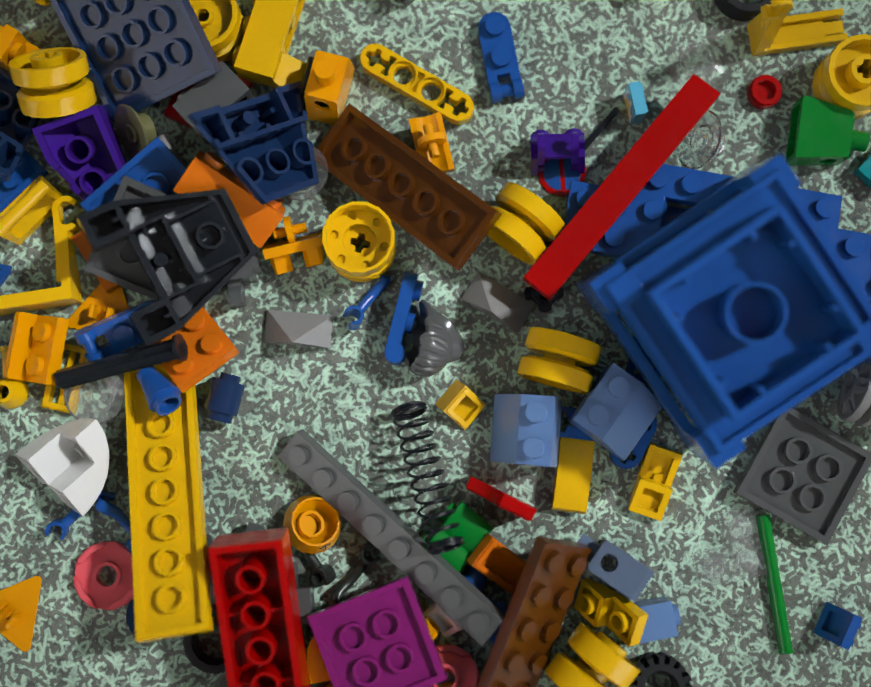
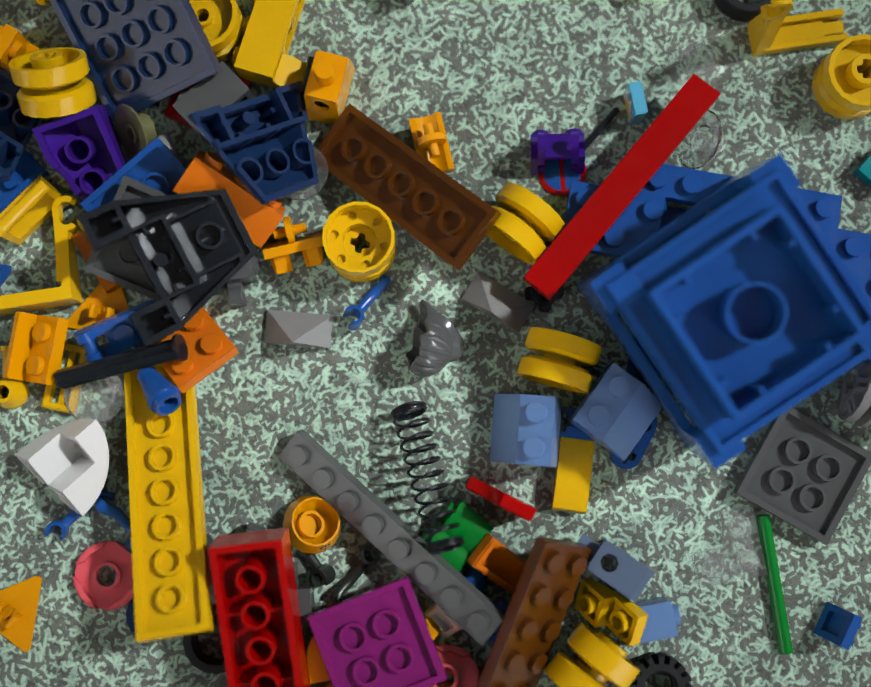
dark blue brick [204,372,245,424] -> none
yellow beam [360,43,474,125] -> none
blue plate [385,271,424,365] -> none
yellow slope [435,379,486,430] -> none
blue plate [478,12,524,104] -> none
yellow slope [628,442,683,521] -> none
red tile [747,75,782,109] -> none
green torso [785,95,870,166] -> none

